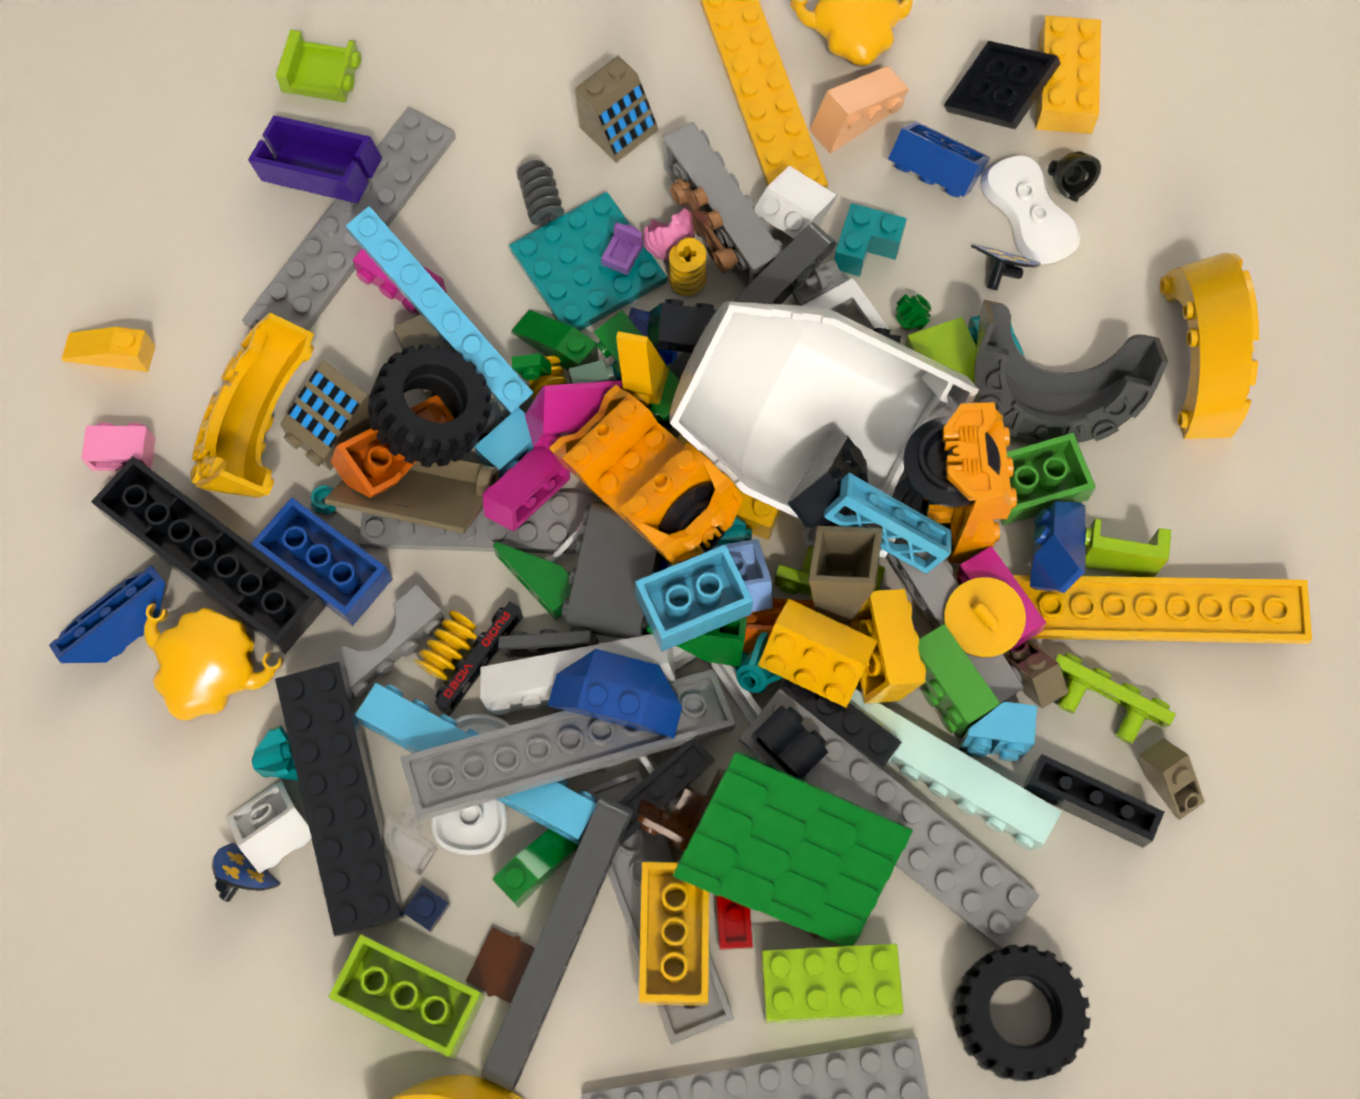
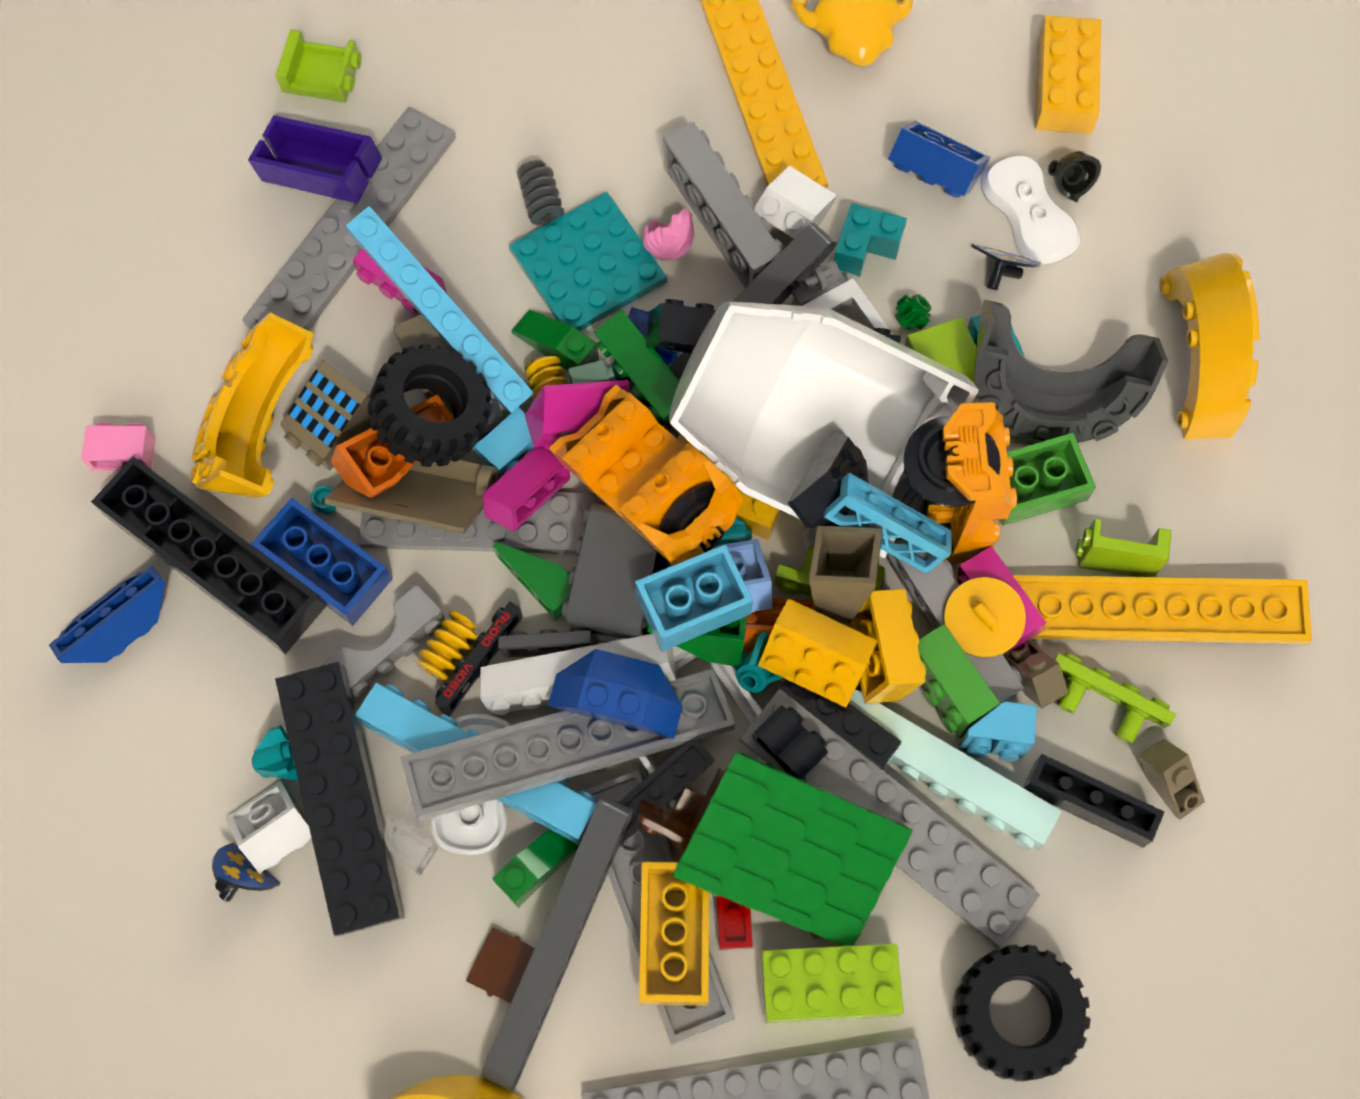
yellow slope [61,327,155,372] -> none
yellow piece [144,604,284,721] -> none
lime brick [328,934,485,1059] -> none
dark blue plate [403,885,450,932] -> none
green plate [512,353,551,380] -> none
white hinge [545,522,586,563] -> none
dark tan slope [575,55,658,163] -> none
medium lavender bracket [601,222,643,275] -> none
yellow slope [616,331,669,406] -> none
medium nougat plant [669,178,738,273] -> none
yellow piece [669,237,706,296] -> none
light nougat wedge [809,66,909,154] -> none
black plate [944,41,1061,130] -> none
blue wedge [1030,501,1086,593] -> none

